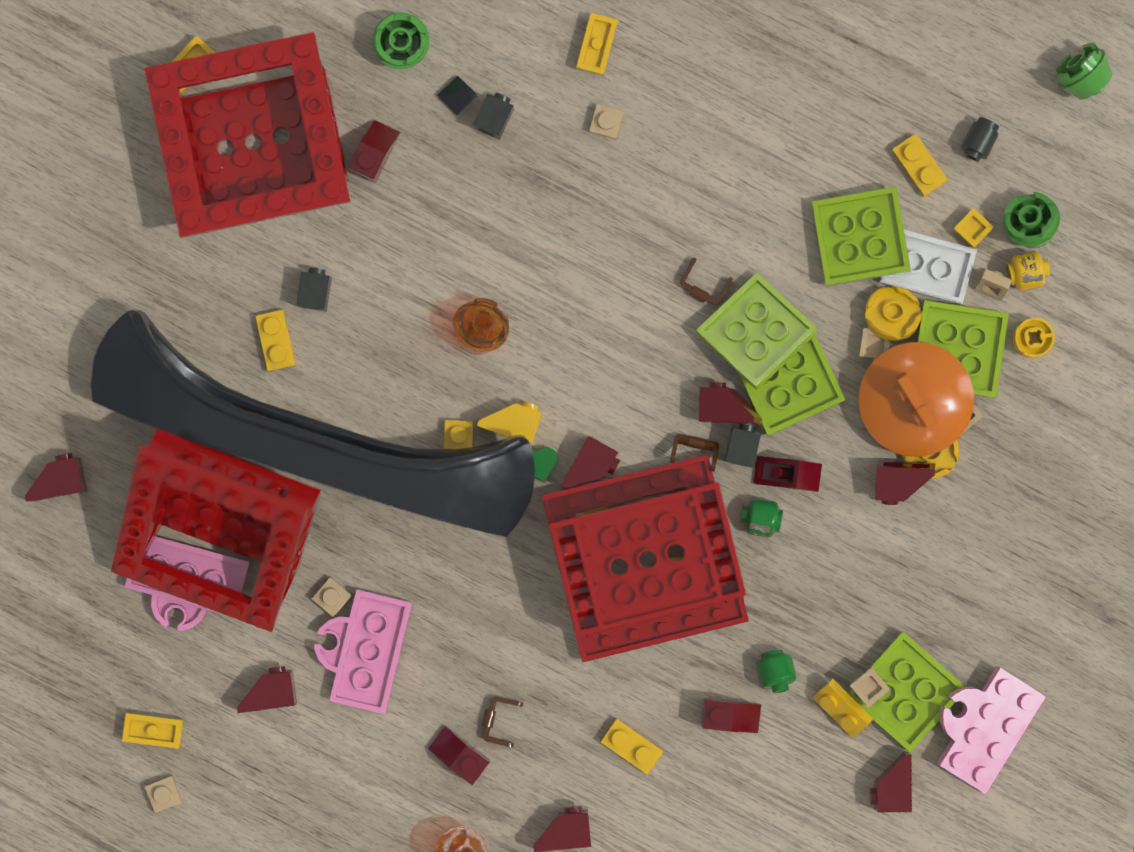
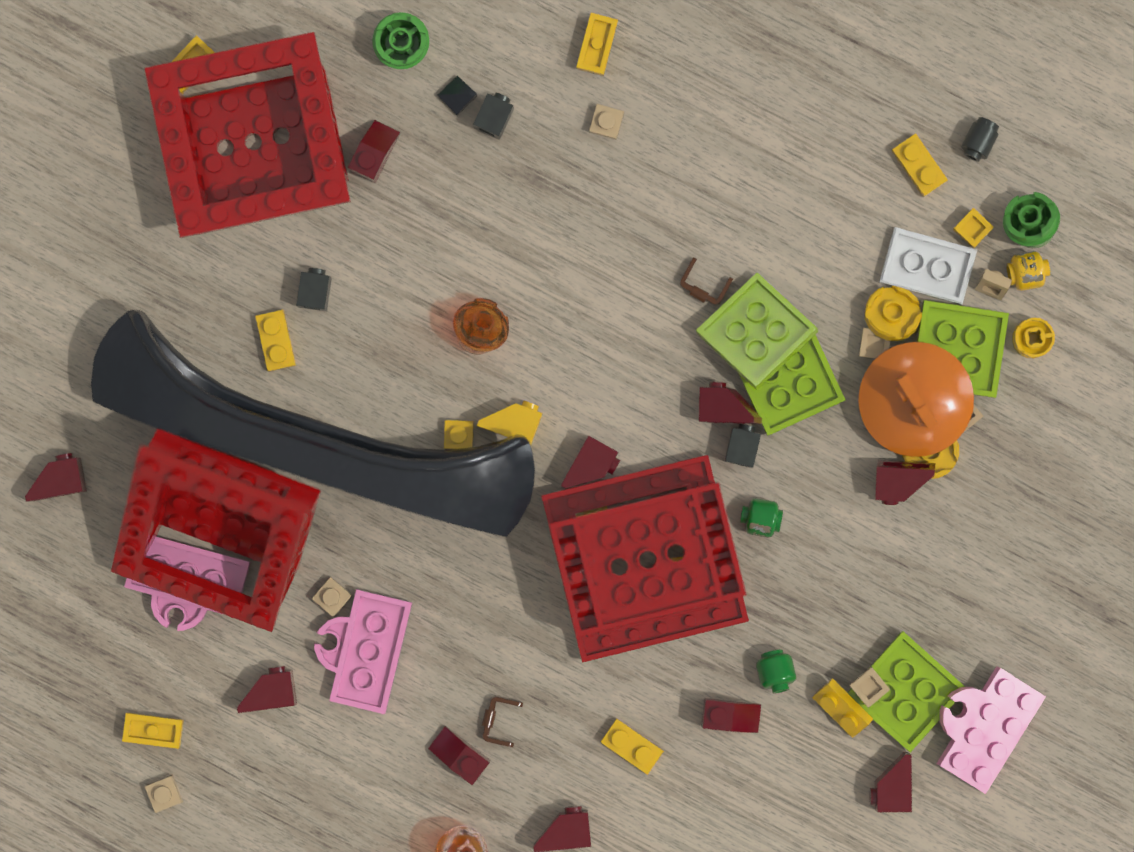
green tile [532,447,557,482] -> none
reddish brown piece [670,434,719,472] -> none
dark red slope [753,456,822,492] -> none
lime plate [812,186,911,287] -> none
bright green cone [1055,43,1112,100] -> none

